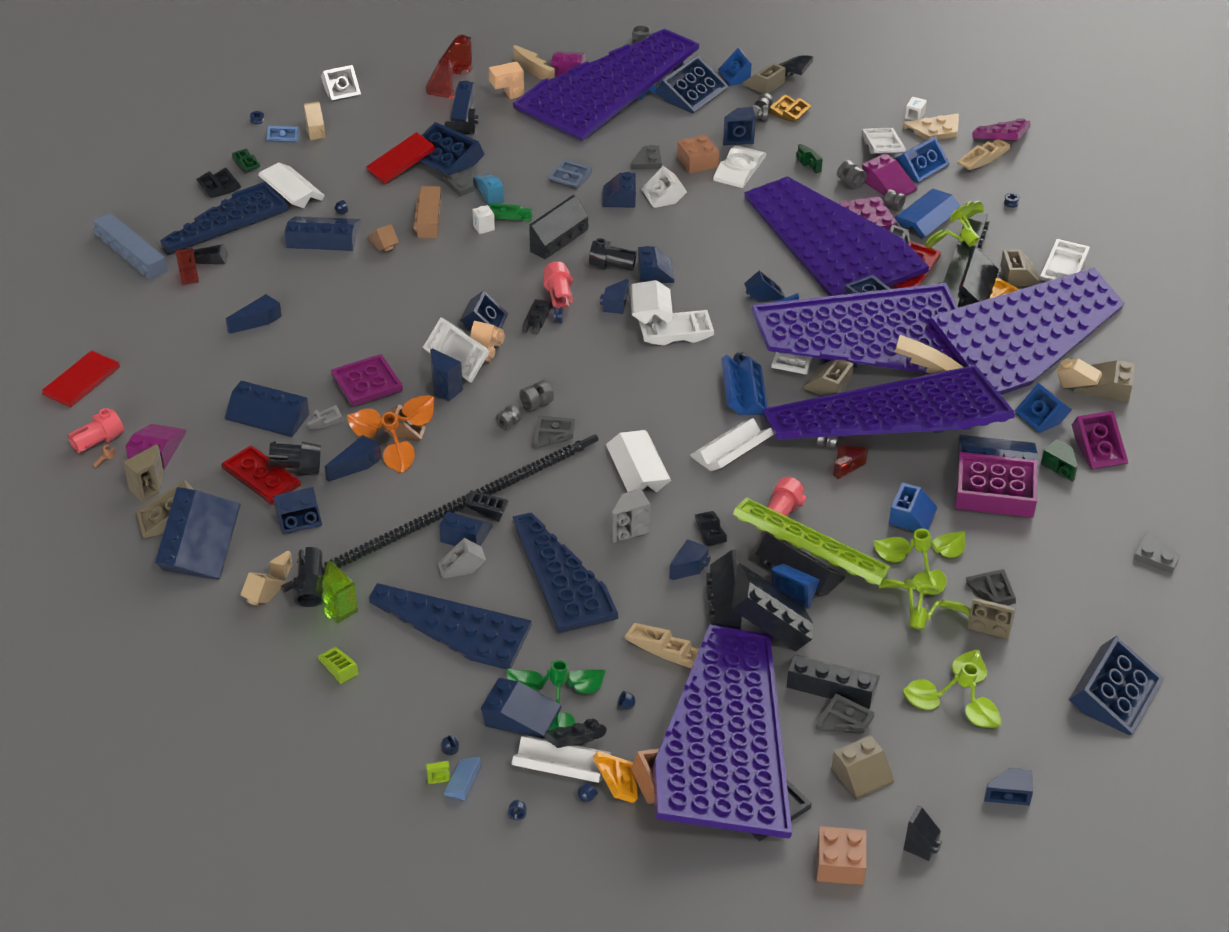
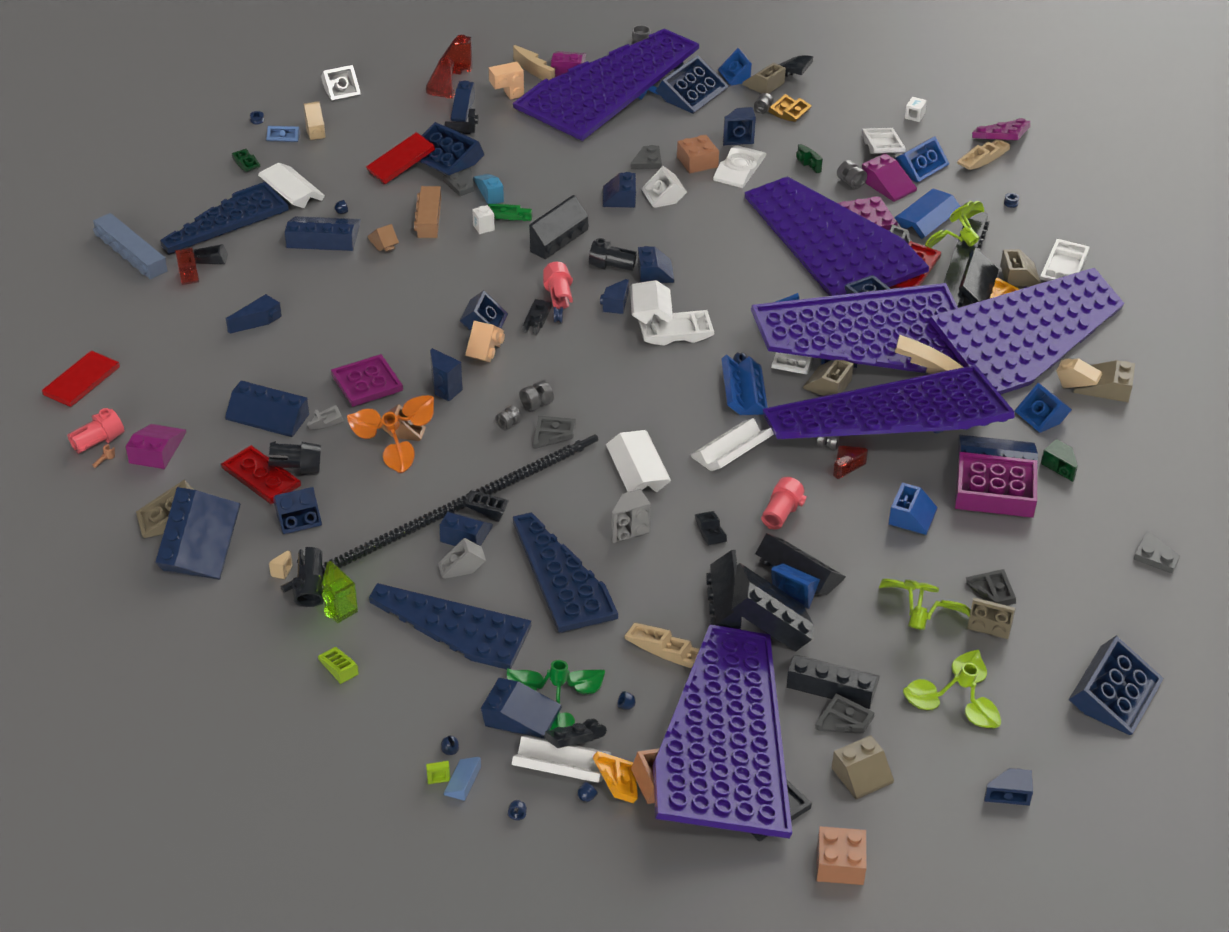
dark tan slope [123,444,164,502] -> none
black slope [196,167,241,197] -> none
tan slope [240,572,286,606] -> none
dark blue slope [325,435,381,482] -> none
white slope [423,317,490,383] -> none
sand blue slope [548,159,592,188] -> none
dark blue slope [669,539,711,580] -> none
lime plate [733,497,891,585] -> none
dark blue slope [744,270,785,302] -> none
flat silver wheel [752,105,768,121] -> none
lime plant [874,529,966,595] -> none
flat silver wheel [884,189,906,210] -> none
tan wing [903,113,959,140] -> none
black slope [903,805,942,861] -> none
magenta slope [1071,411,1129,470] -> none

